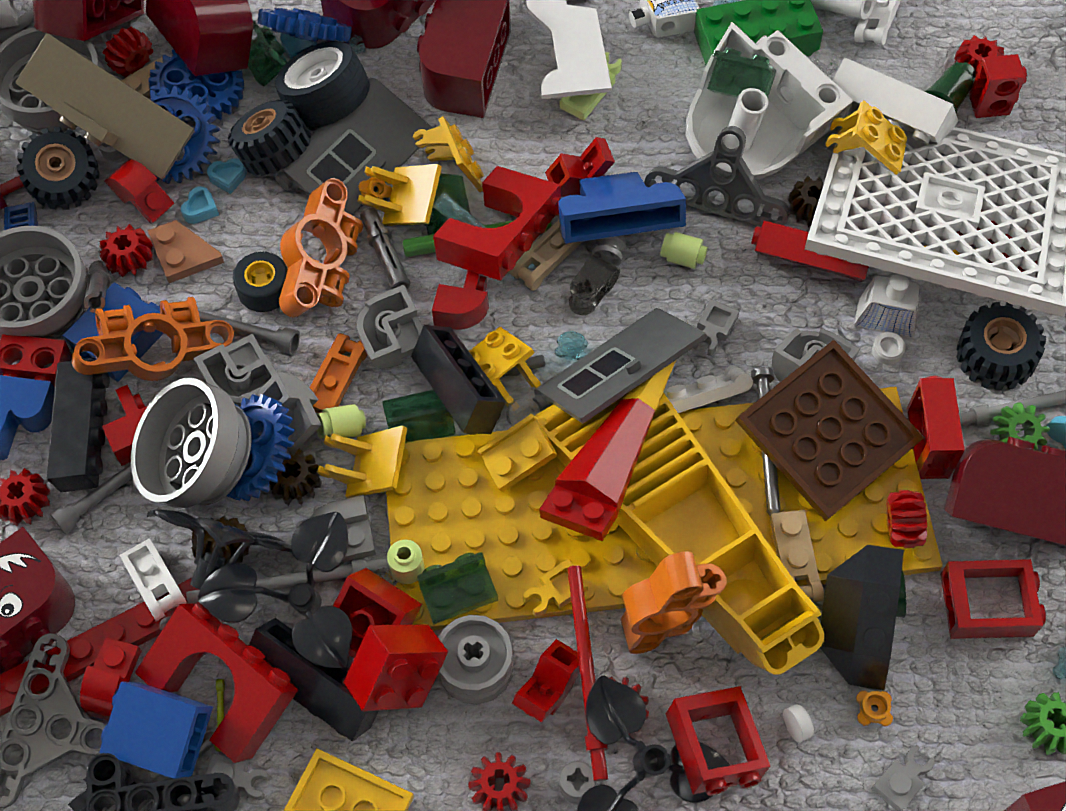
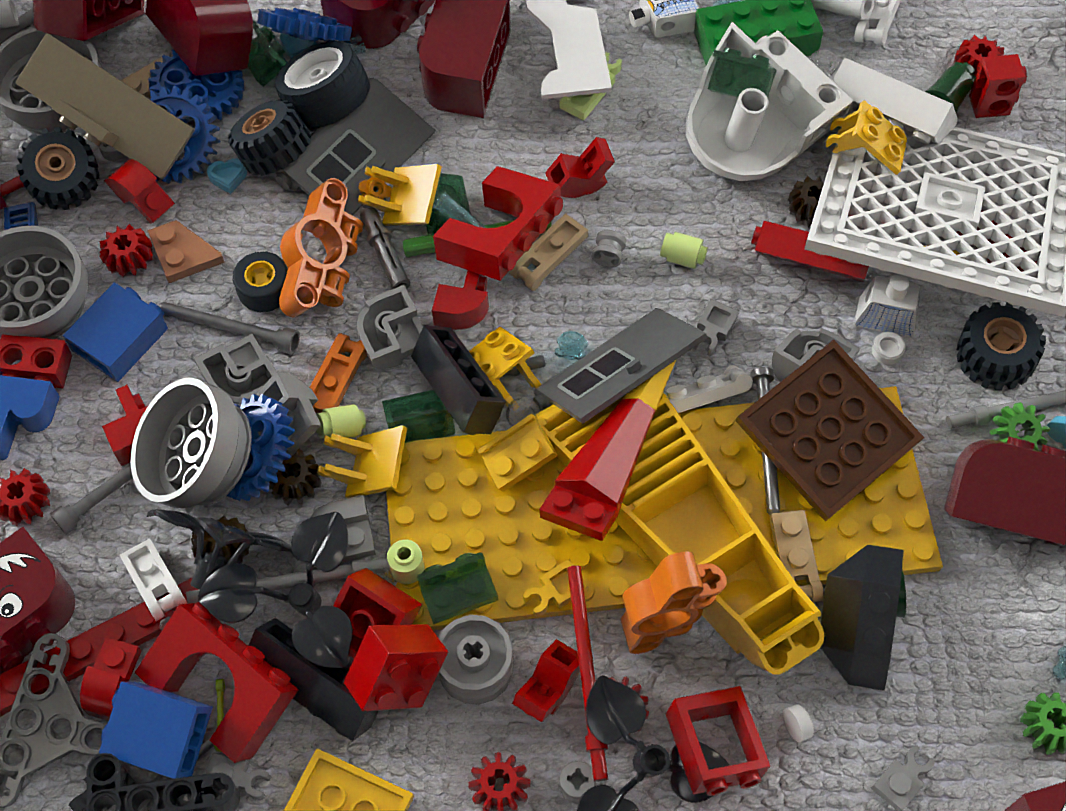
black brick [46,358,110,492] -> none
orange piece [72,297,234,381] -> none
flat silver pin [84,260,111,313] -> none
red gear [102,26,154,77] -> none
medium azure tile [181,186,219,224] -> none
yellow plate [413,116,484,192] -> none
blue brick [558,172,686,244] -> none
clear smoke piece [569,254,620,315] -> none
dark grey beam [644,126,790,227] -> none
light orange plate [856,690,893,727] -> none
red gear [886,490,928,549] -> none
red window [907,375,965,479] -> none
red window [940,559,1046,639] -> none

